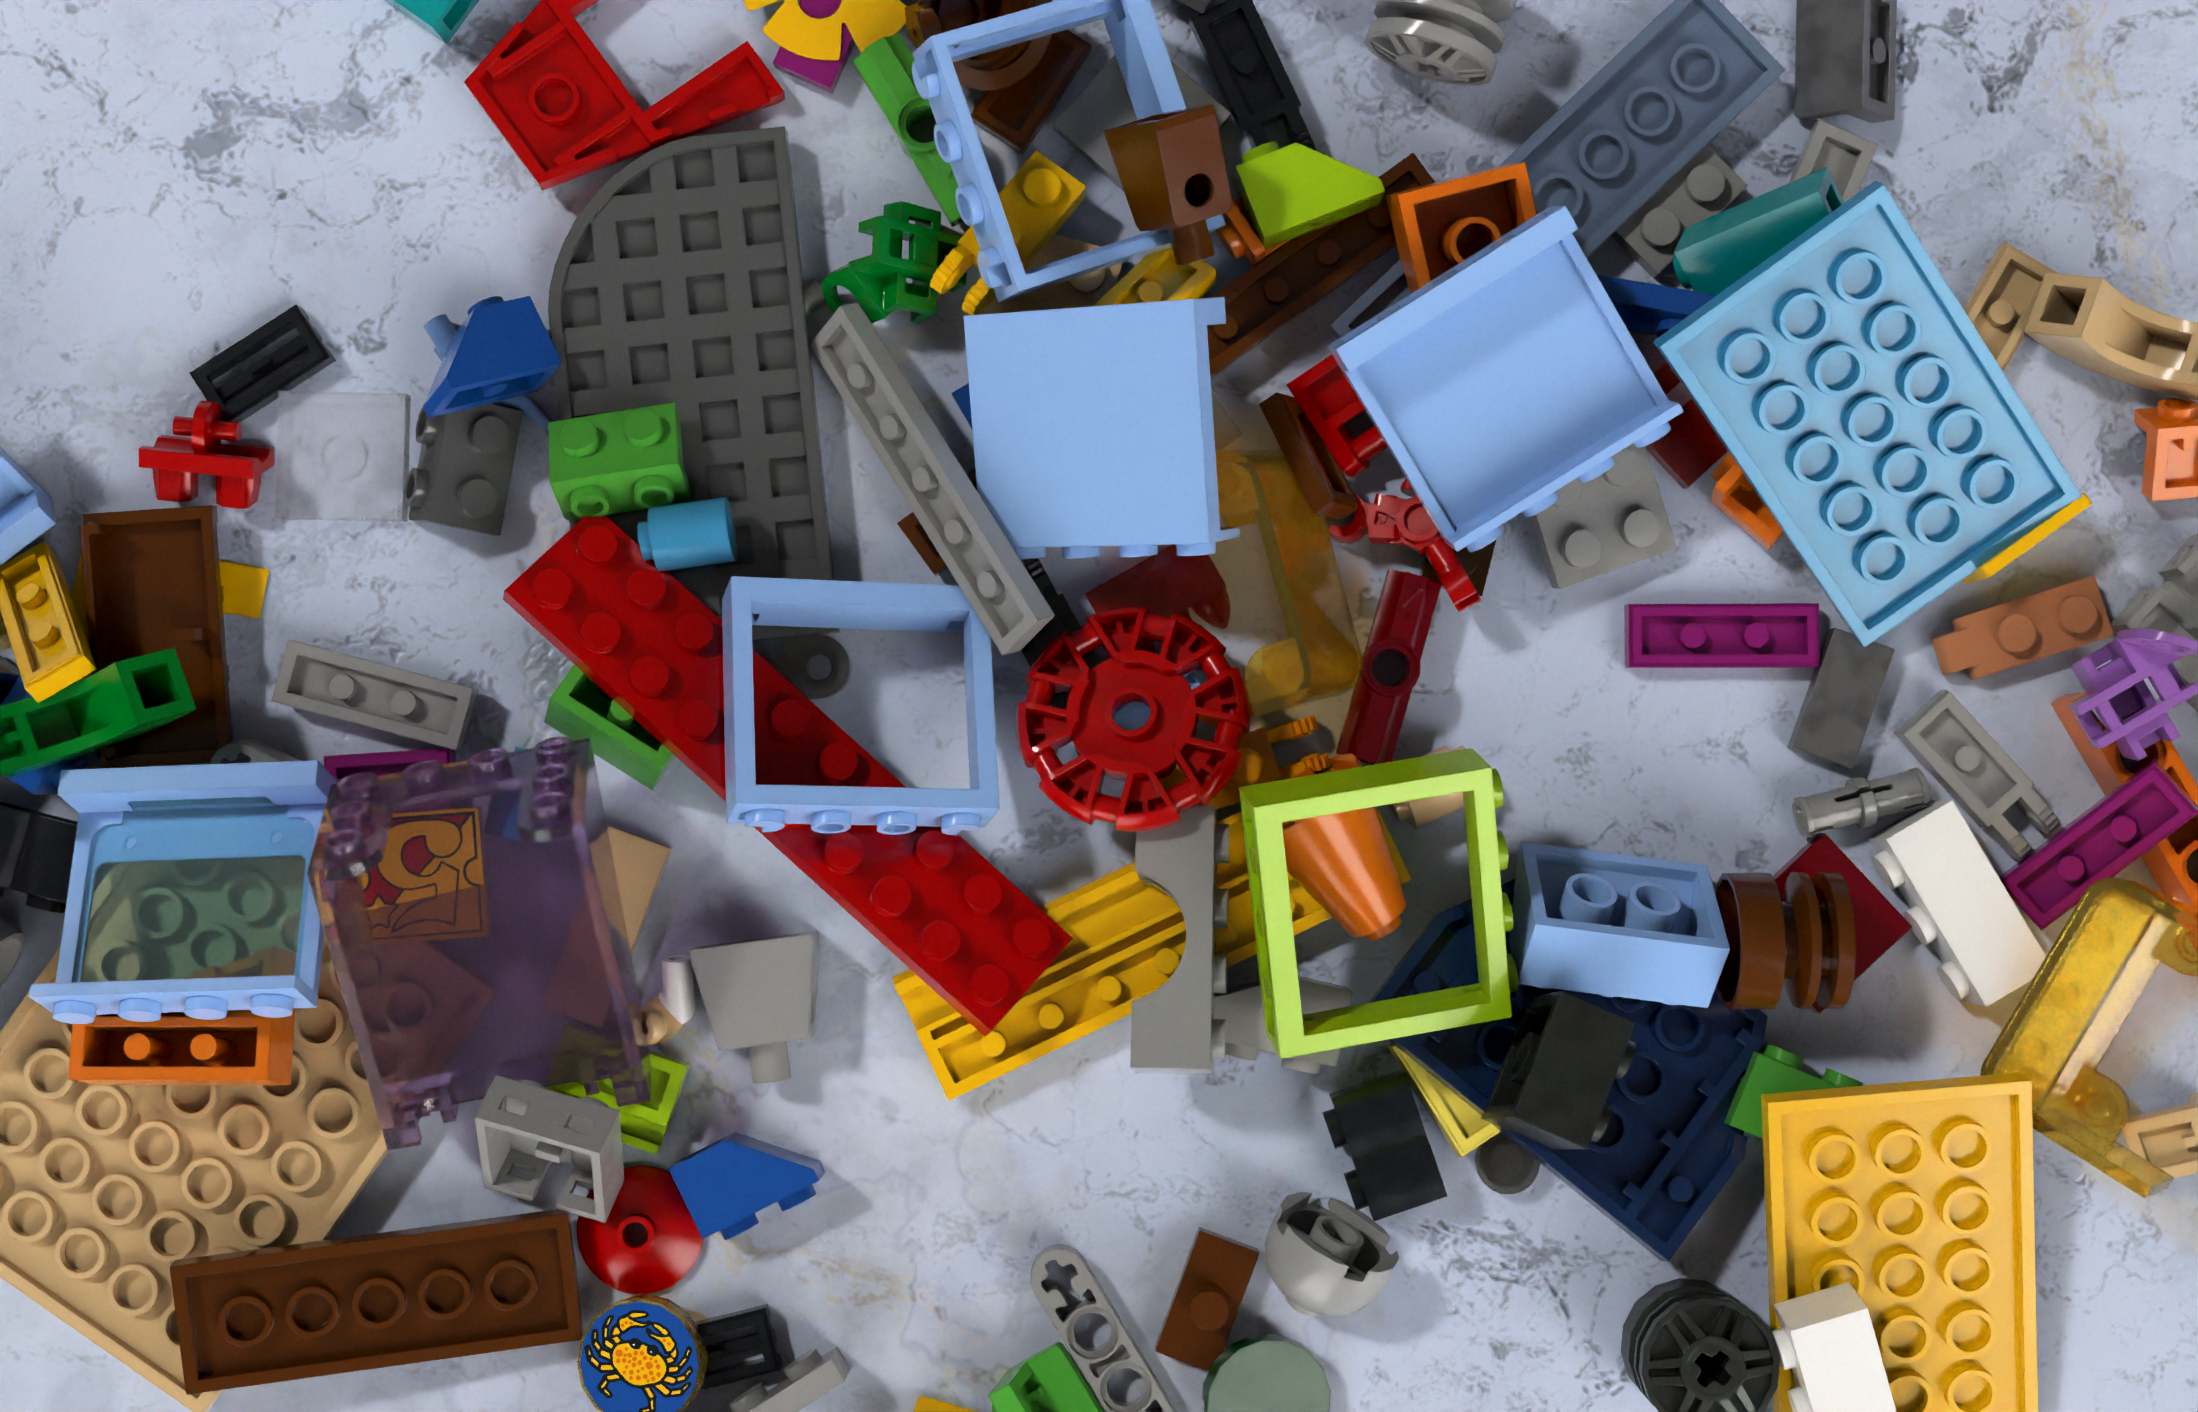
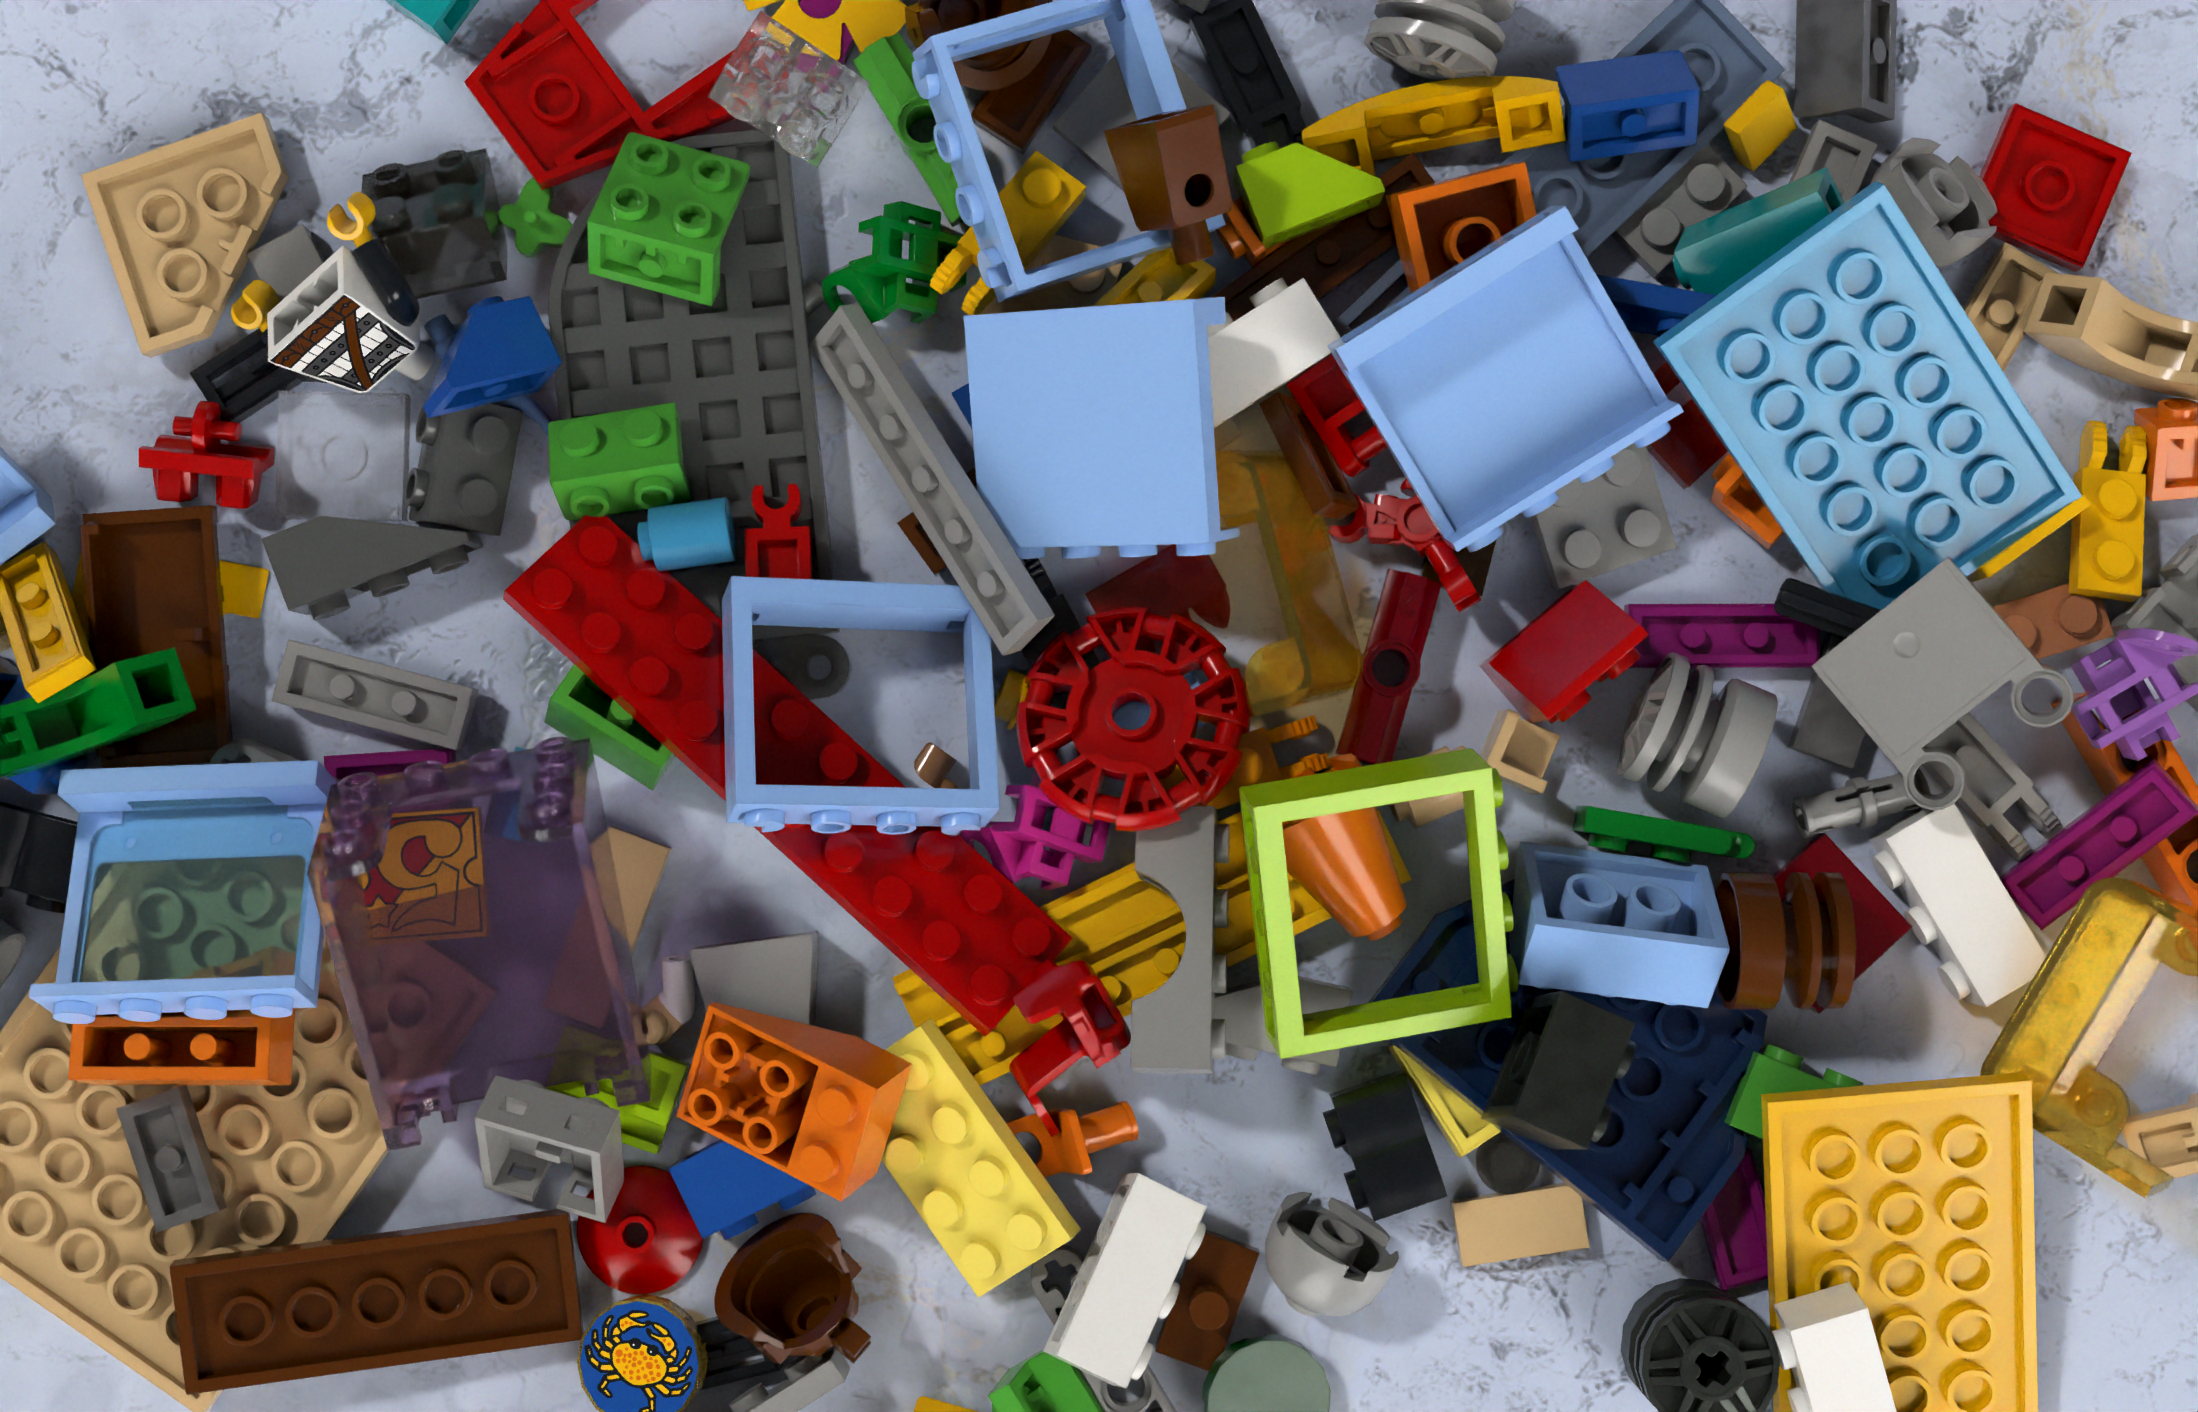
none -> tan plate [81,113,289,358]
none -> flat silver plate [116,1085,227,1232]
none -> torso [231,192,434,393]
none -> light grey tile [247,224,326,303]
none -> dark grey slope [261,516,483,620]
none -> clear smoke slope [361,148,508,299]
none -> bright green piece [499,178,573,257]
none -> bright green bracket [587,132,750,306]
none -> orange slope [676,1002,912,1202]
none -> clear brick [708,11,870,168]
none -> reddish brown helmet [714,1213,871,1364]
none -> red plate [744,483,812,579]
none -> light yellow plate [881,1018,1081,1298]
none -> medium nougat hand [914,742,959,789]
none -> dark pink piece [959,770,1111,890]
none -> yellow plate [994,669,1029,730]
none -> orange bracket [1006,1101,1139,1178]
none -> red piece [1009,960,1131,1137]
none -> white brick [1043,1173,1207,1389]
none -> white brick [1207,278,1341,428]
none -> yellow slope [1302,76,1566,177]
none -> tan tile [1450,1183,1590,1267]
none -> red slope [1480,580,1649,724]
none -> tan panel [1480,709,1560,794]
none -> blue panel [1555,50,1700,162]
none -> green hinge [1572,806,1755,863]
none -> light grey wheel [1617,652,1778,818]
none -> magenta tile [1700,1147,1768,1290]
none -> yellow tile [1723,80,1797,172]
none -> light grey piece [1774,556,2074,810]
none -> light grey cylinder [1871,137,1997,268]
none -> red tile [1979,103,2132,272]
none -> yellow hinge [2068,420,2147,602]

